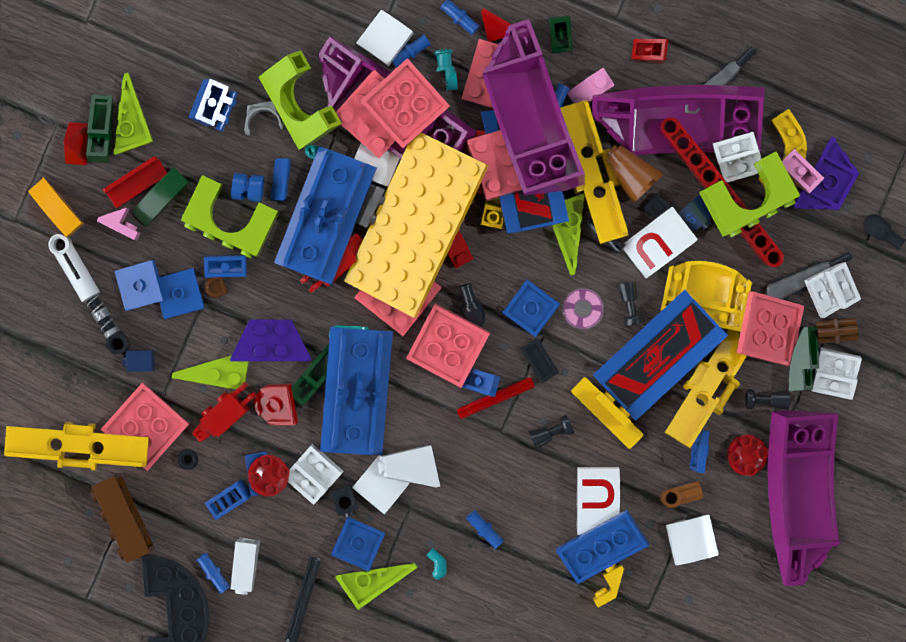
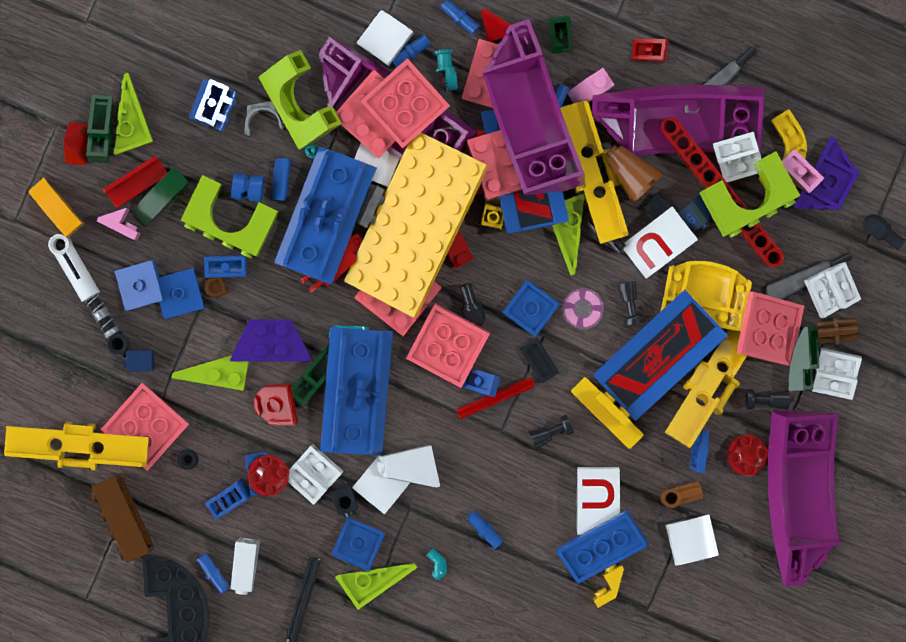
red hinge [192,382,256,442] -> none

